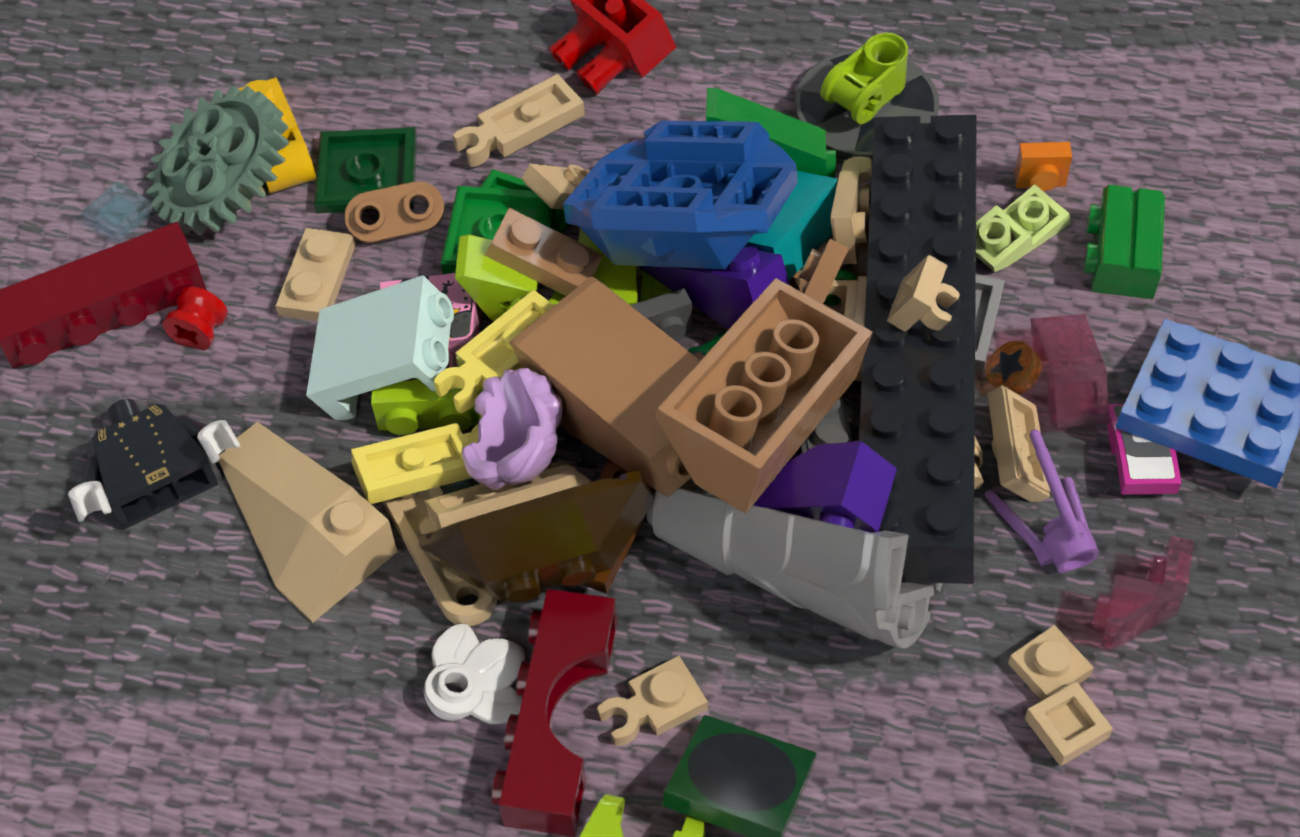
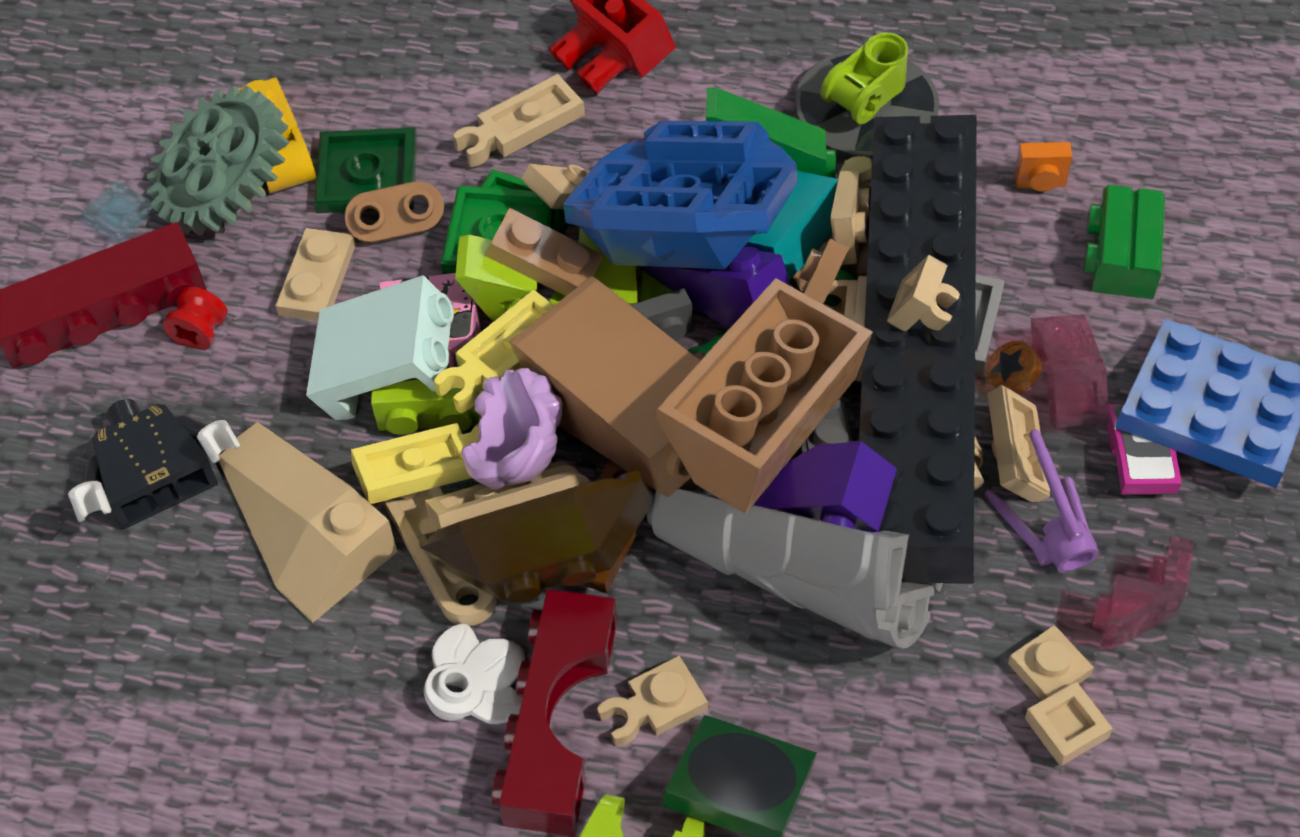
yellowish green slope [976,184,1070,272] -> none

